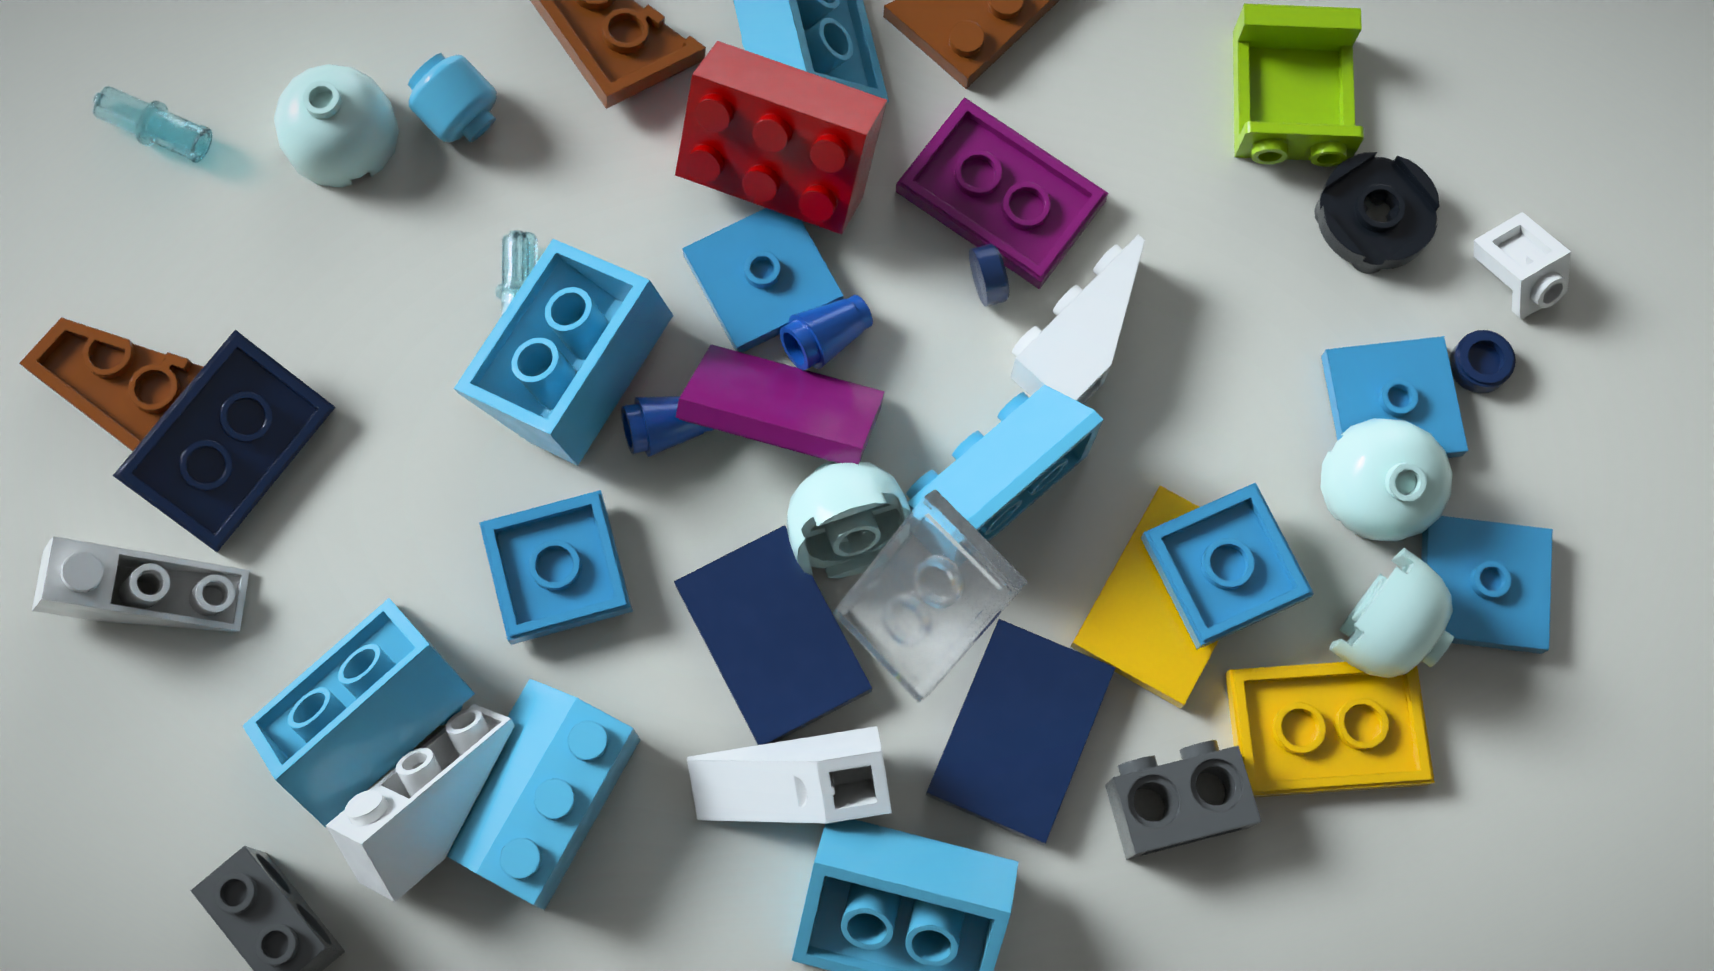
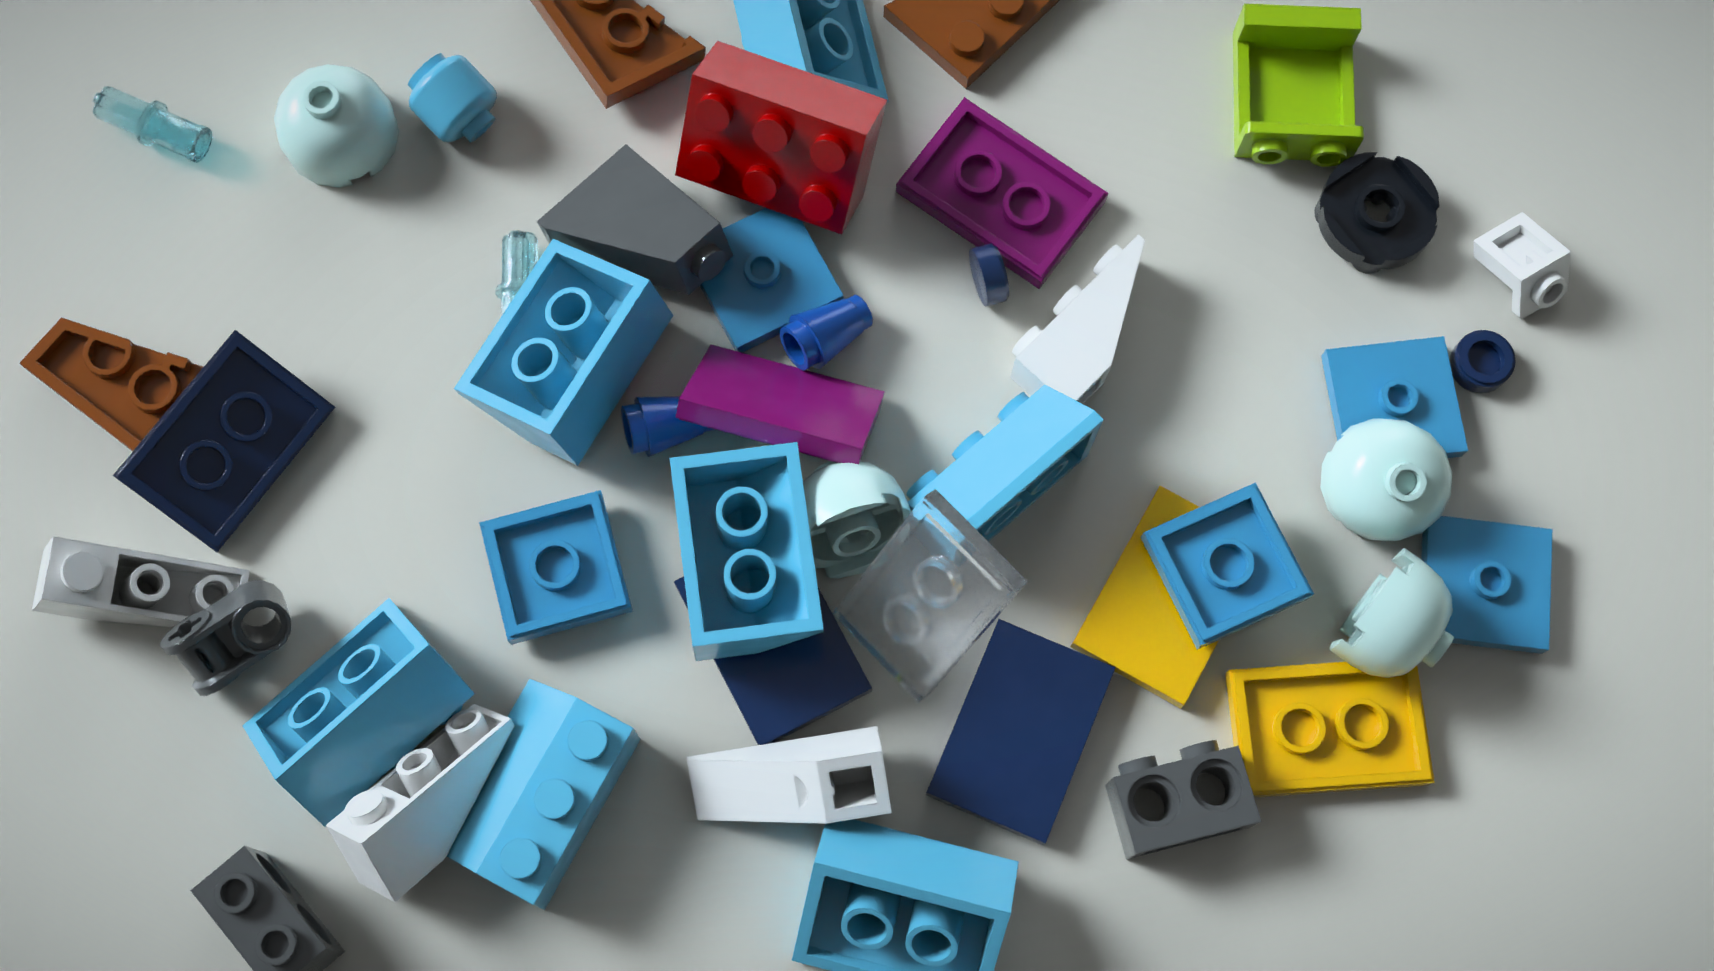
none -> dark grey piece [160,580,291,696]
none -> dark grey slope [537,144,733,295]
none -> medium azure slope [669,442,824,661]

